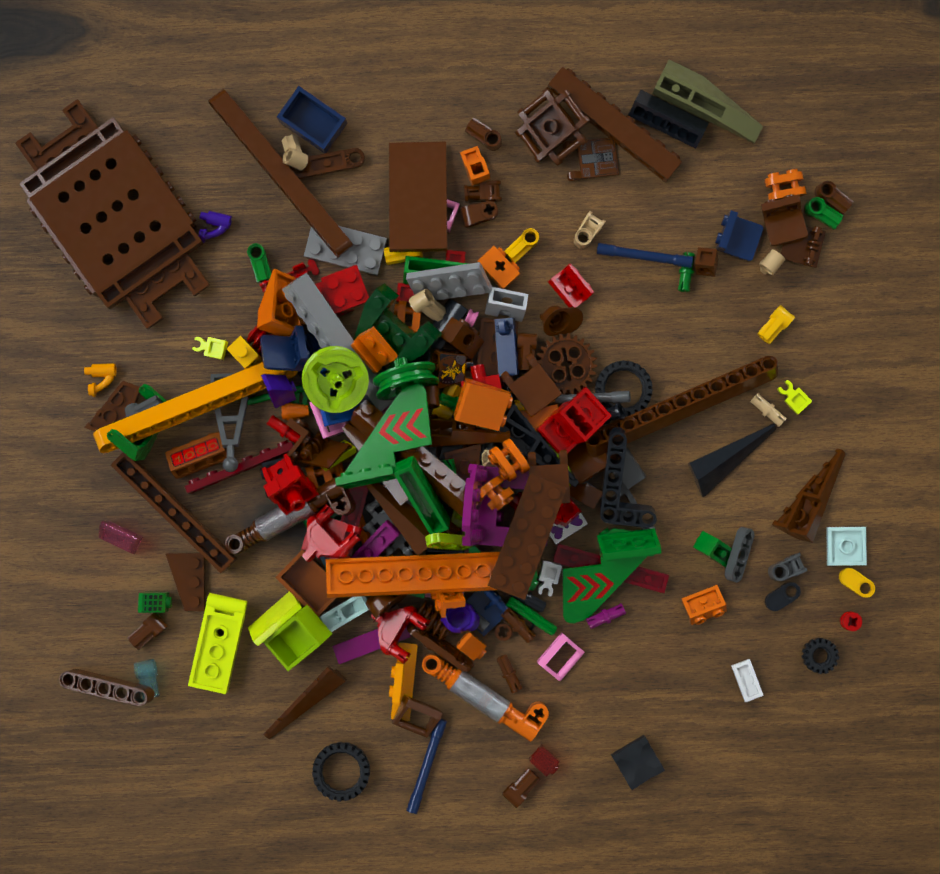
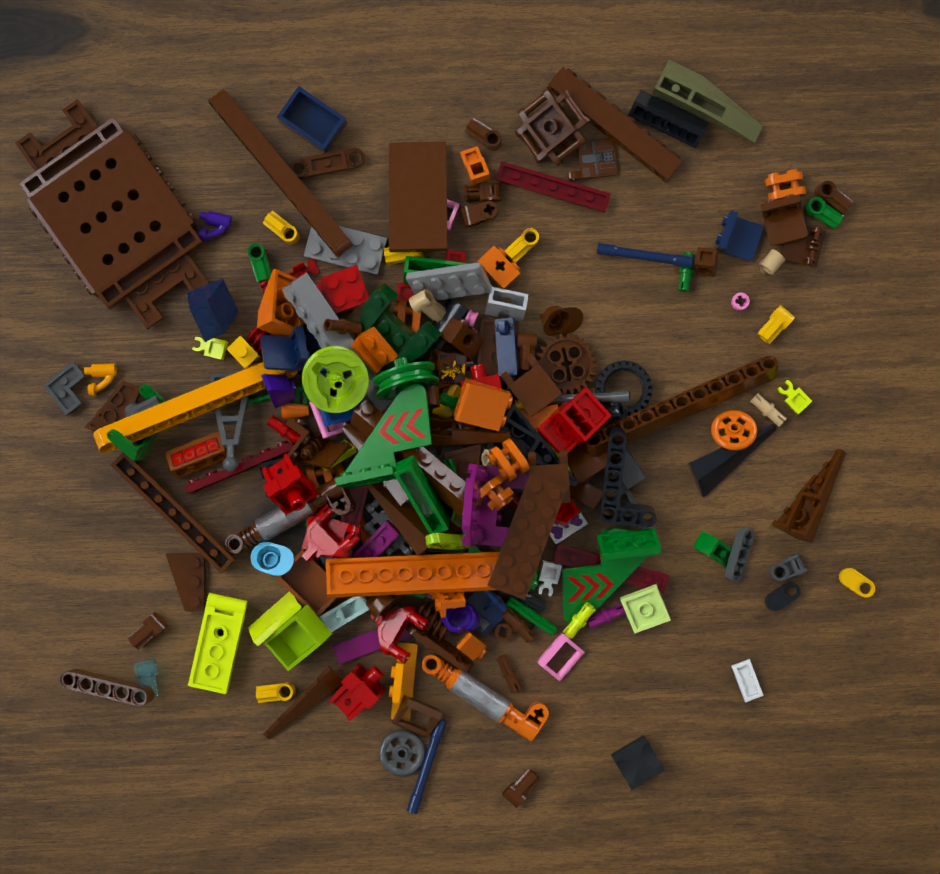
clear pink tile [99,520,143,554] -> none
green slope [138,591,172,613] -> none
tan piece [282,134,308,170] -> none
black tyre [312,742,370,801] -> none
clear red brick [529,744,559,777] -> none
red bracket [548,263,594,308] -> none
tan piece [574,211,606,249] -> none
orange bracket [681,585,727,625] -> none
black tyre [802,638,839,674] -> none
light aqua tile [826,527,867,566] -> none
red wheel [840,611,862,631] -> none
none -> dark grey plate [43,362,86,415]
none -> dark blue slope [188,278,238,342]
none -> medium azure piece [250,542,294,576]
none -> yellow piece [256,682,296,703]
none -> yellow piece [263,210,300,245]
none -> reddish brown pin [323,319,362,335]
none -> red piece [329,663,386,721]
none -> dark grey plate [379,730,425,776]
none -> dark red plate [496,161,611,213]
none -> neon yellow pin [563,602,596,639]
none -> yellowish green plate [620,584,671,633]
none -> orange plate [711,410,757,451]
none -> bright pink bush [731,293,750,311]

